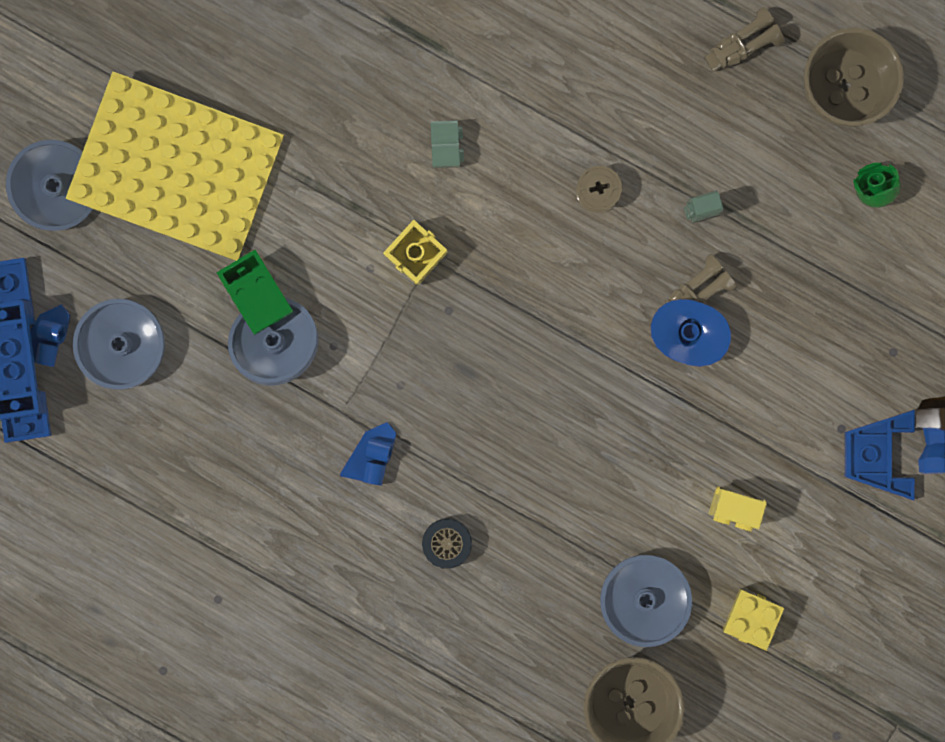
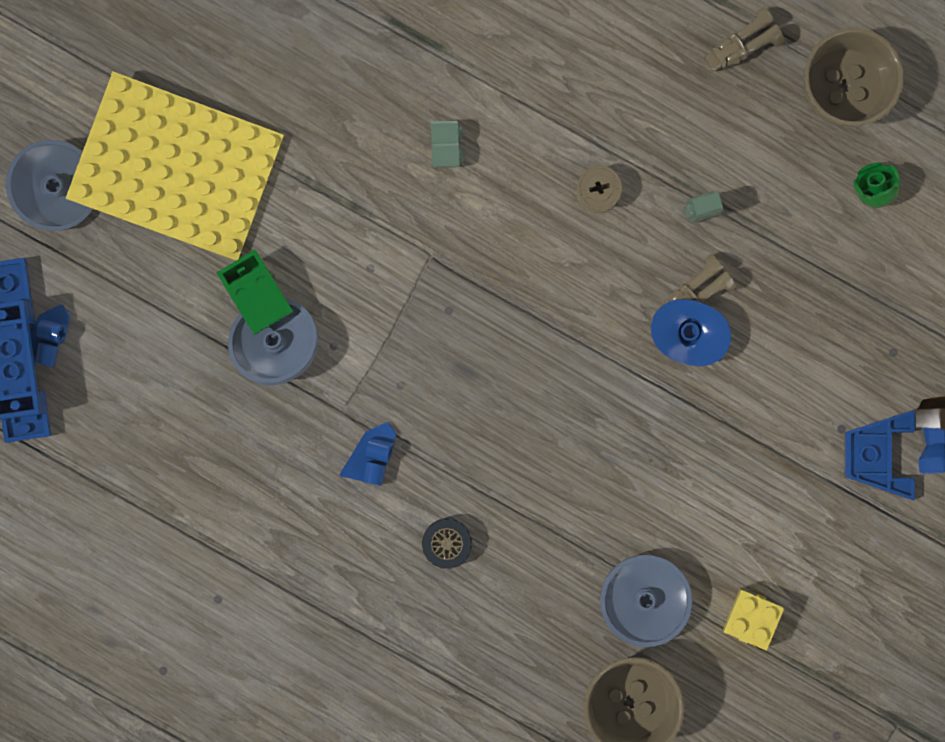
sand blue dish [73,299,165,390] -> none
light yellow brick [383,220,448,286] -> none
light yellow brick [709,486,767,532] -> none

